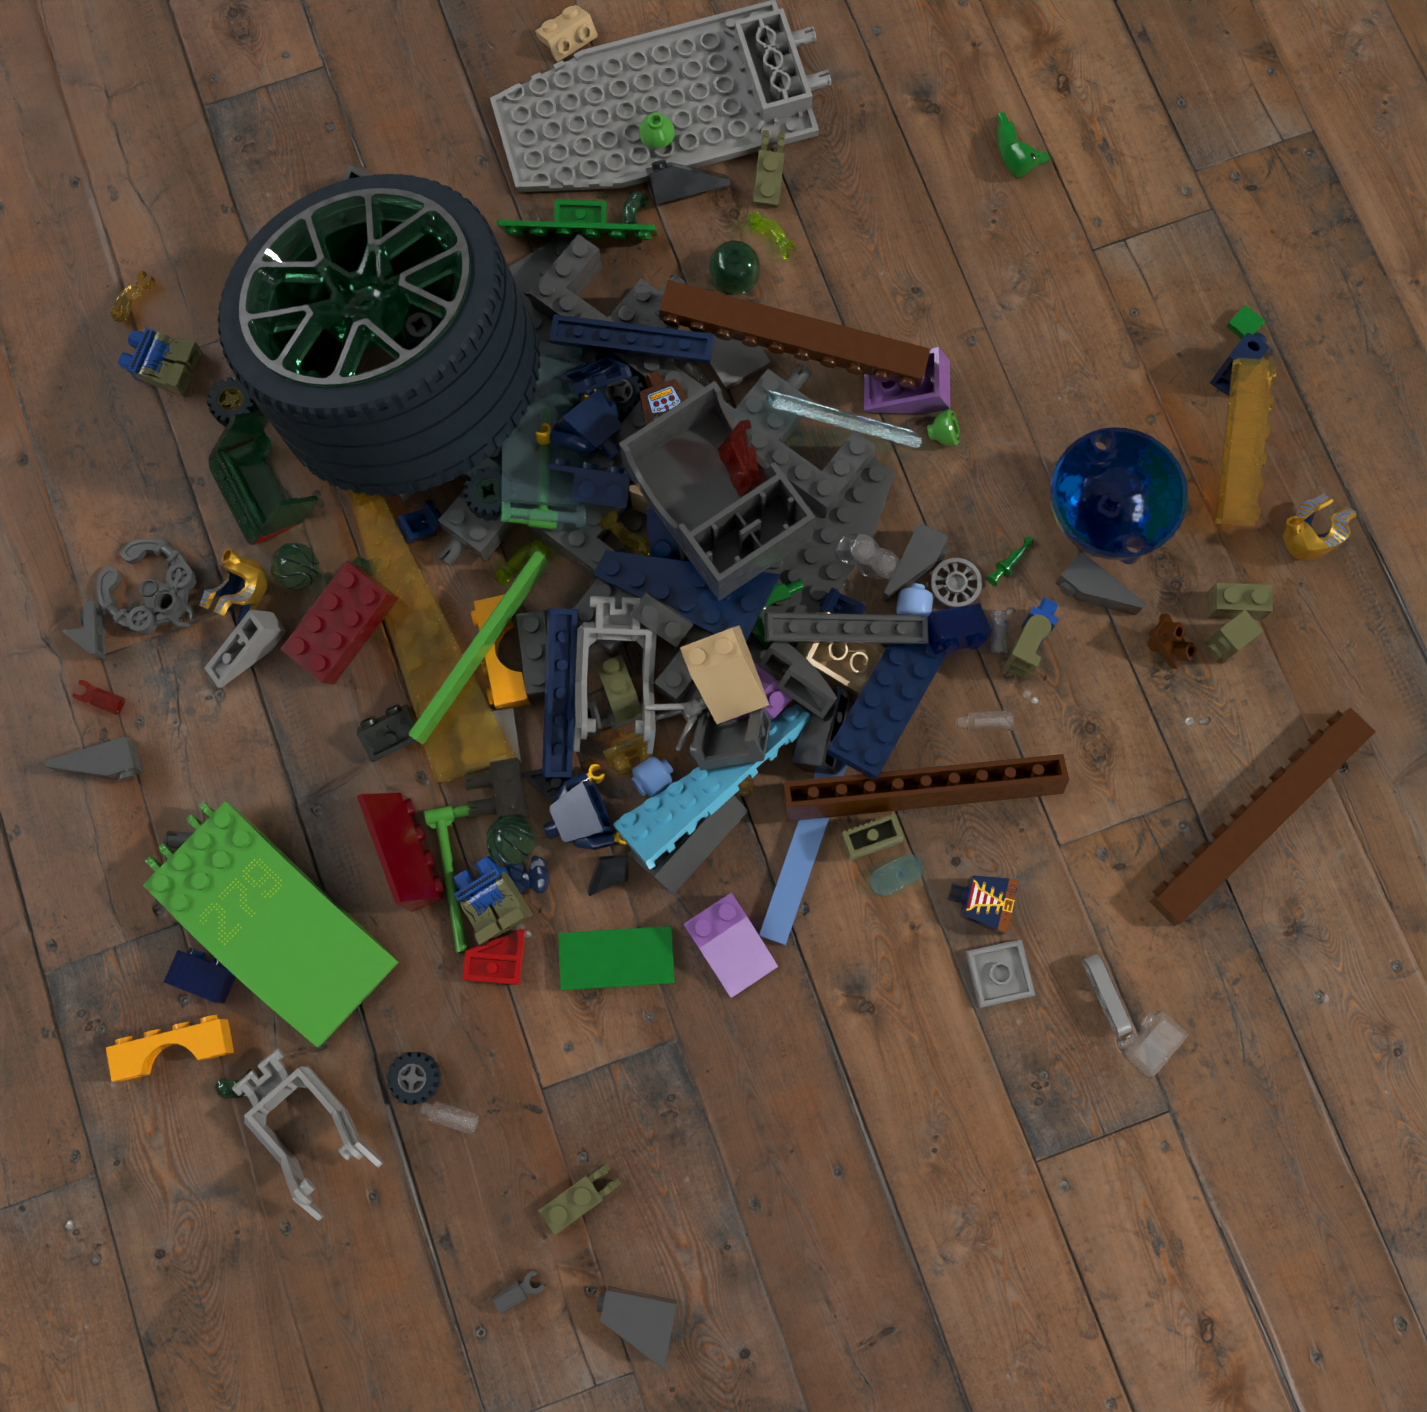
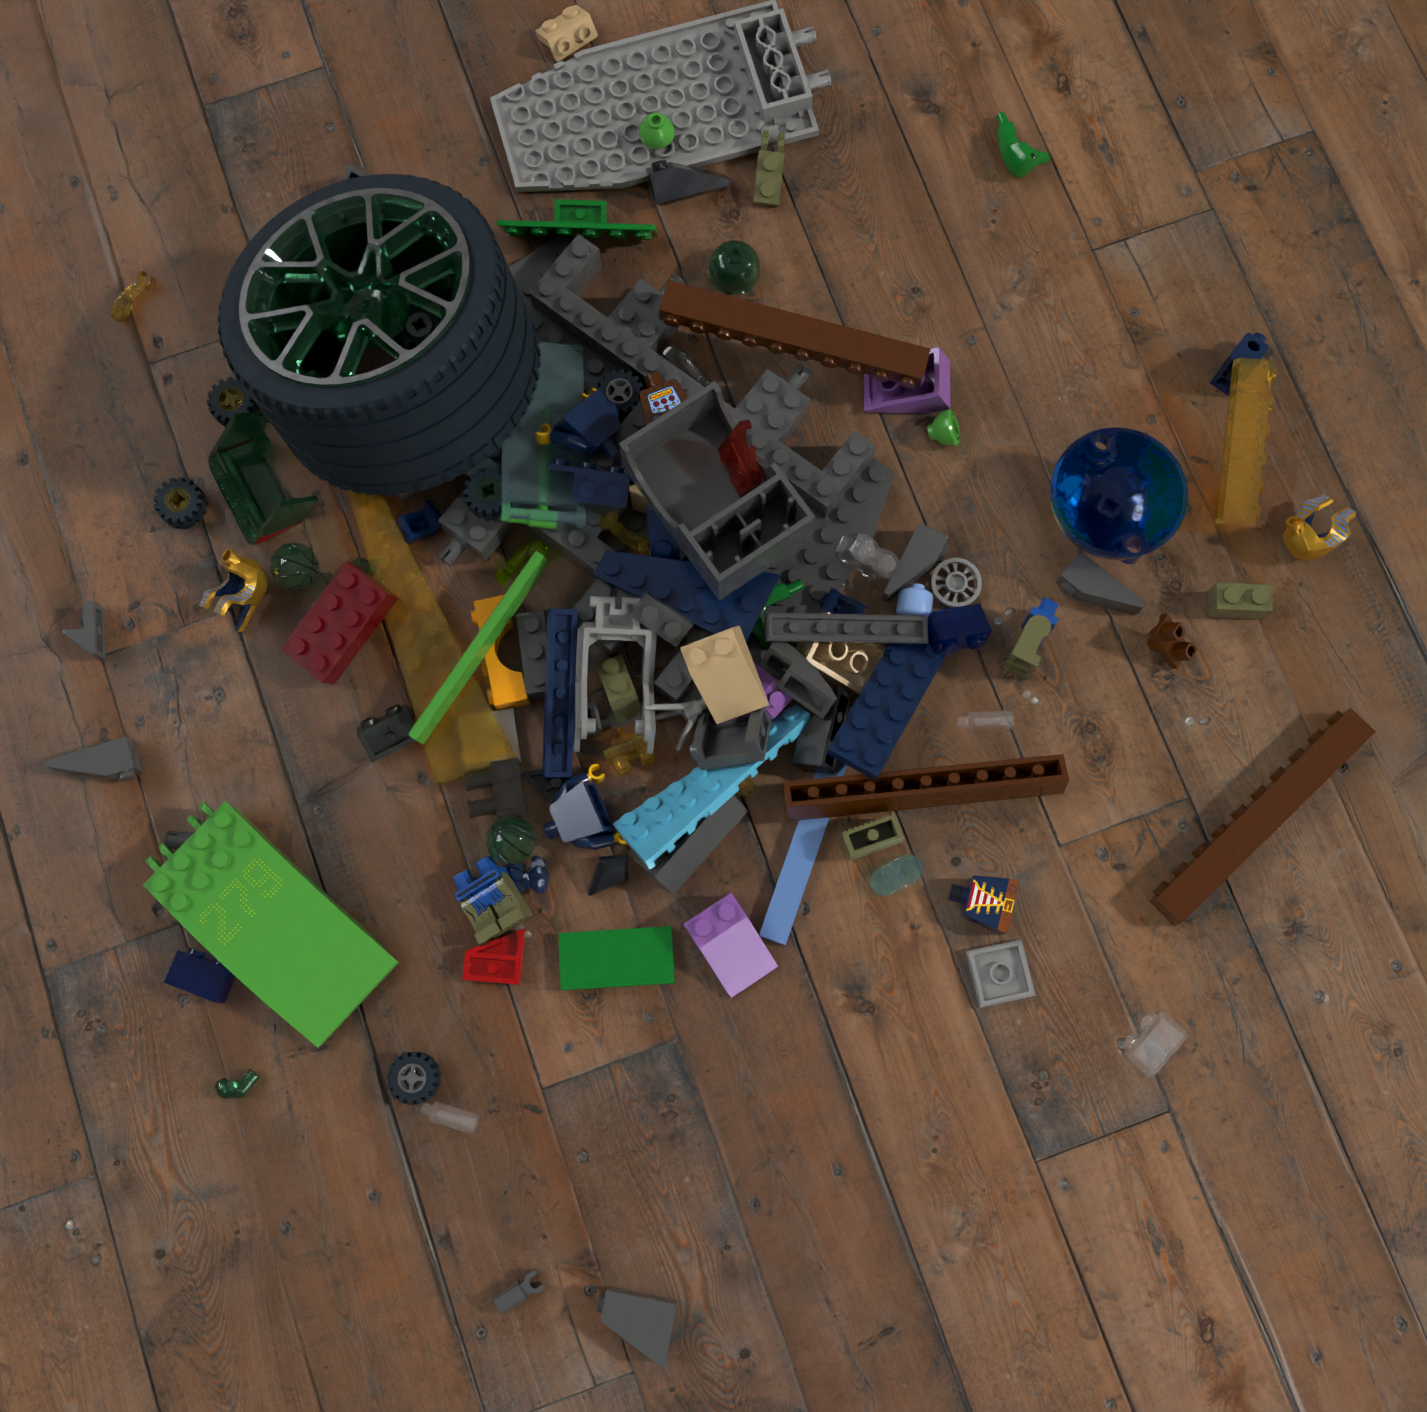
clear red bar [72,680,125,715] -> none
dark grey piece [96,538,197,636] -> none
light orange arch [106,1015,234,1082] -> none
hips [118,328,202,397] -> none
light grey slope [204,610,287,688] -> none
light grey piece [232,1048,384,1221] -> none
dark red slope [357,792,445,912] -> none
bright green bar [424,803,482,953] -> none
olive hinge [538,1163,621,1235] -> none
dark blue plate [549,314,714,364] -> none
dark blue wing [559,353,632,396] -> none
clear green arm [623,190,648,224] -> none
medium blue head [631,756,673,797] -> none
light grey tile [709,336,771,391] -> none
clear neon green arm [748,211,796,259] -> none
clear light blue tile [766,390,922,448] -> none
green piece [986,536,1033,586] -> none
clear pin [987,610,1009,654] -> none
light grey beam [1082,954,1132,1037] -> none
olive piece [1204,610,1263,664] -> none
green tile [1226,305,1266,339] -> none
none -> black wheel [154,477,208,529]

